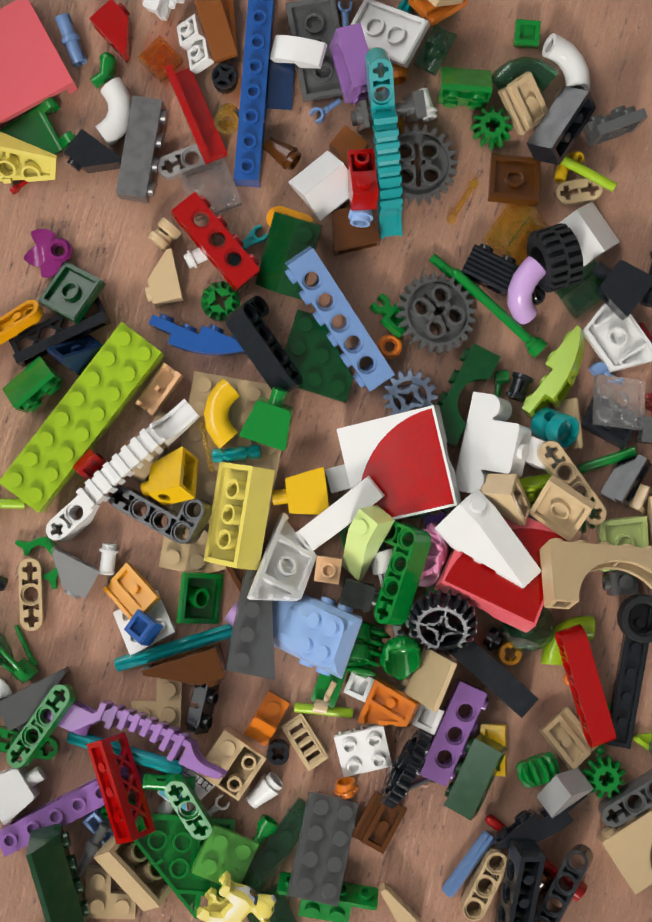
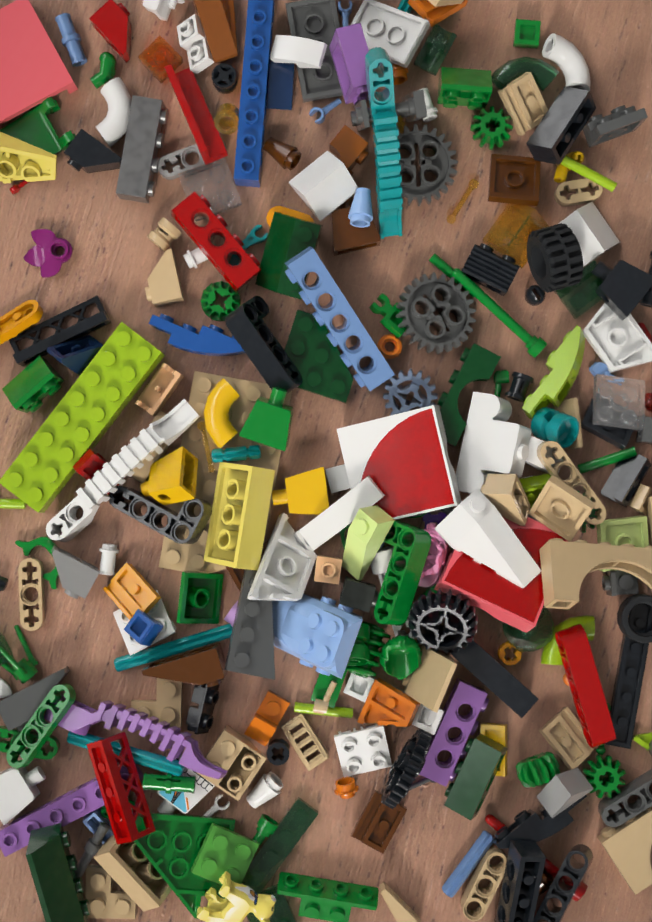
plate [38,261,106,325] -> none
green beam [164,774,212,840] -> none
dark grey plate [287,792,358,907] -> none
red slope [347,148,379,211] -> none
black plate [483,627,505,651] -> none
lavender cylinder [507,256,546,324] -> none

